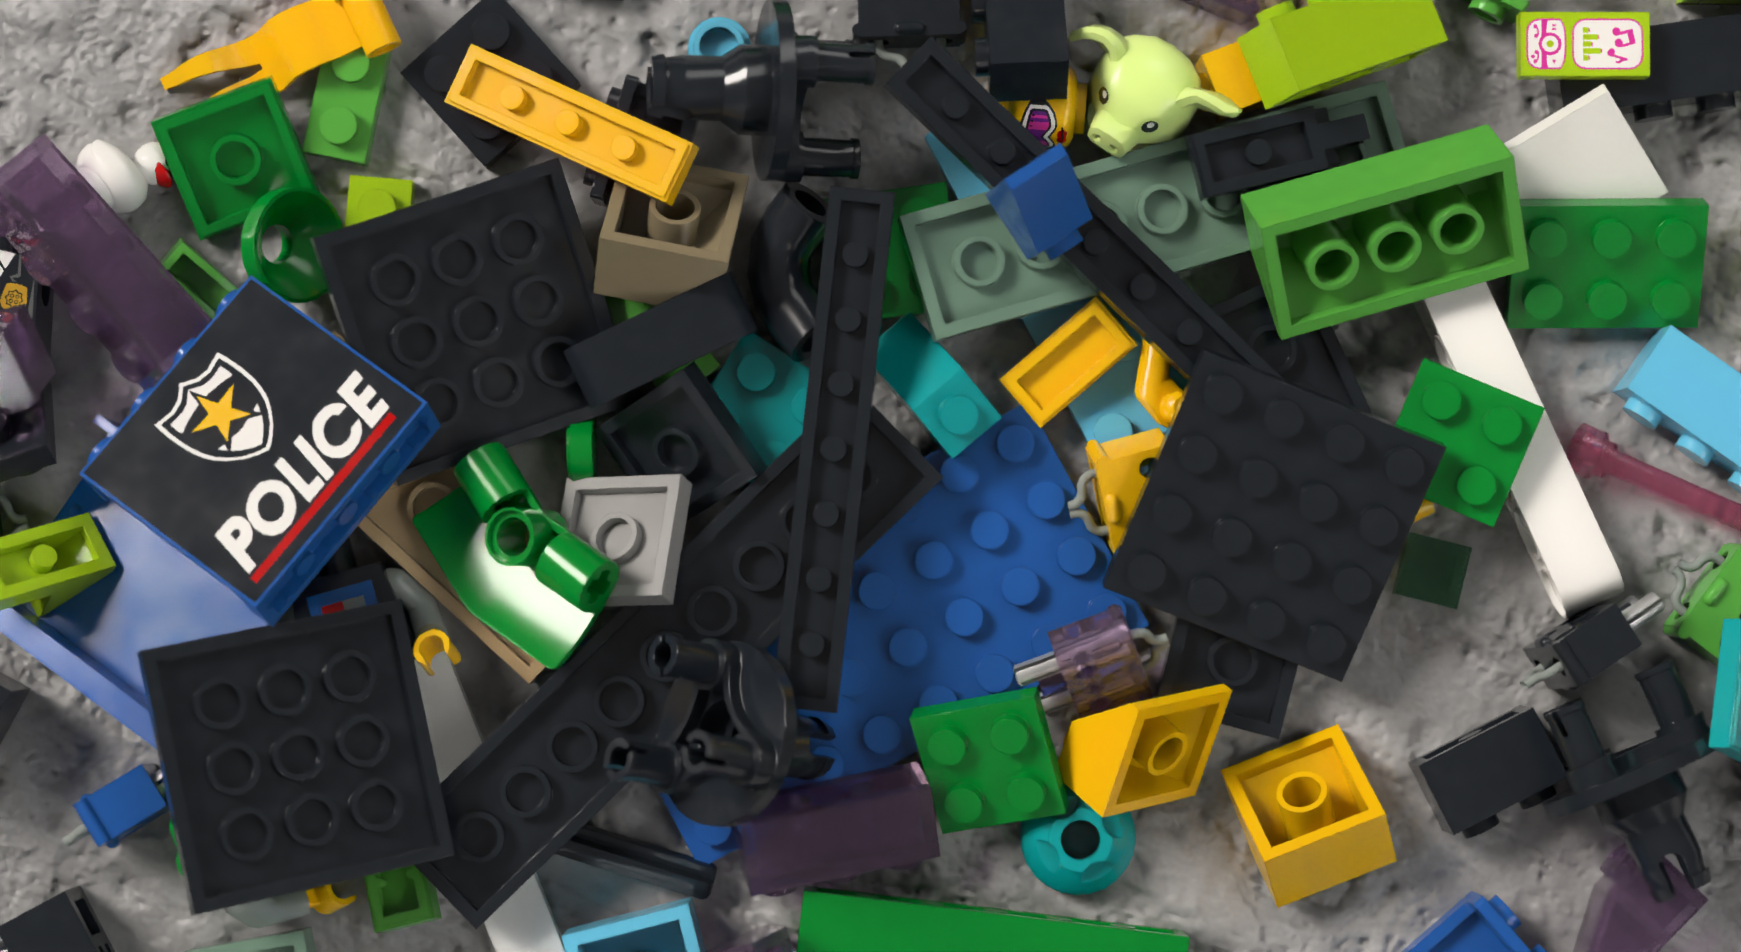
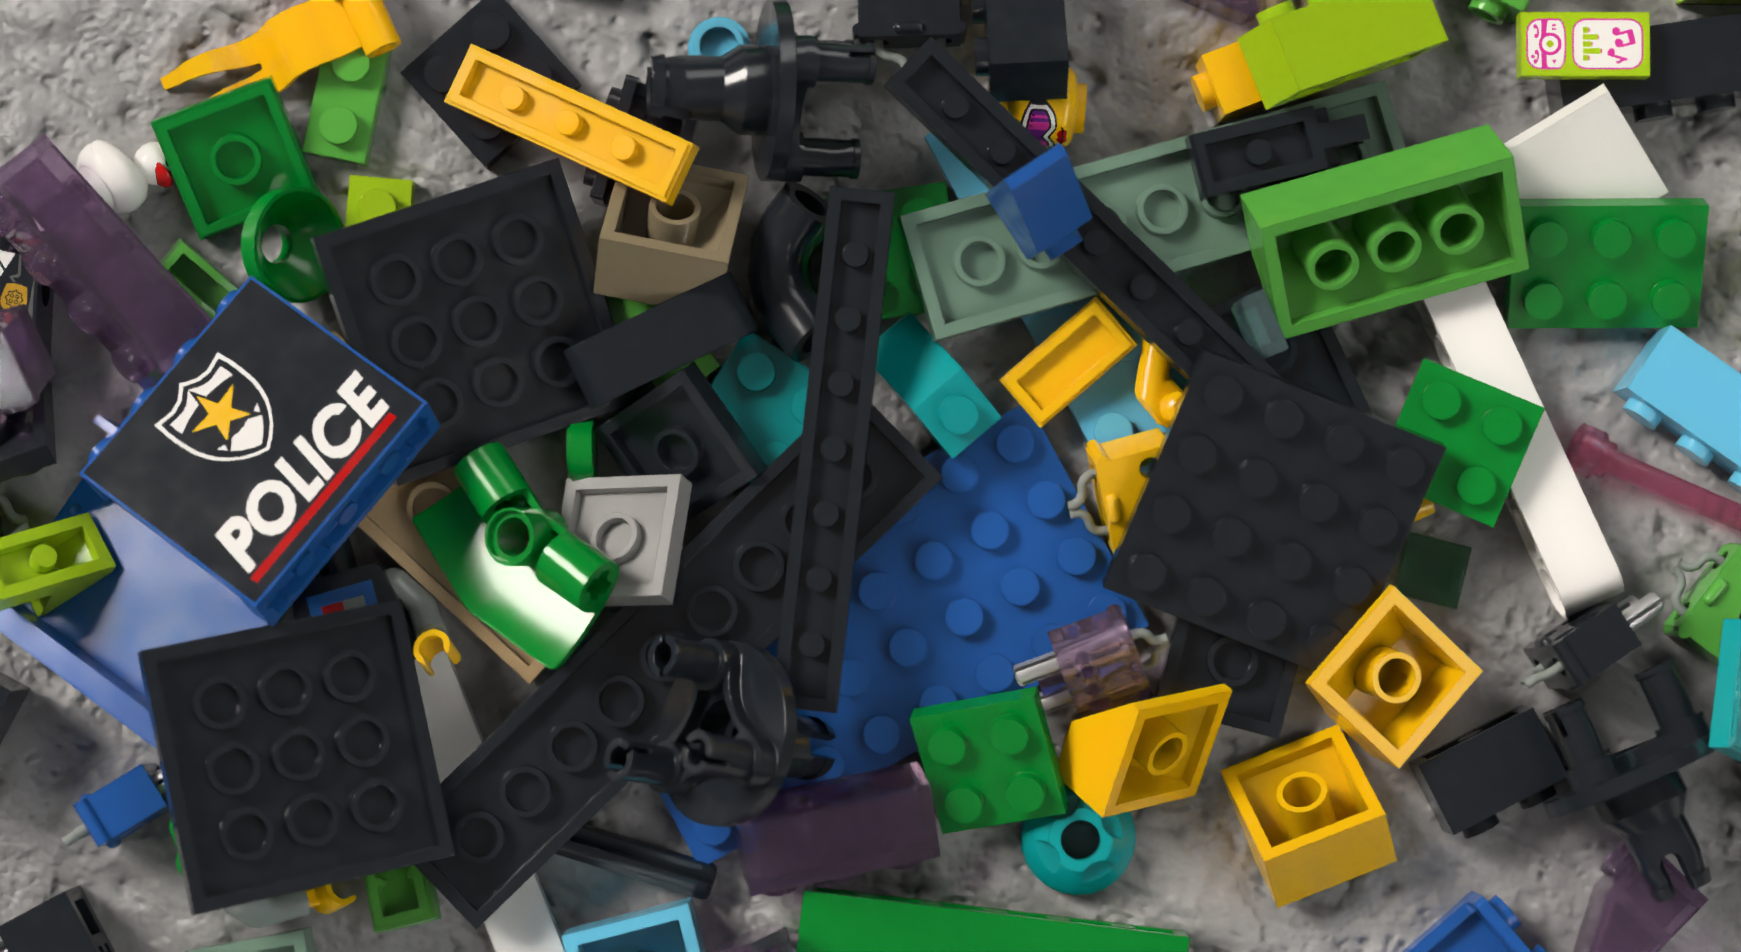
yellowish green piece [1068,24,1242,158] -> none
none -> clear light blue tile [1231,289,1289,360]
none -> yellow slope [1305,585,1483,768]

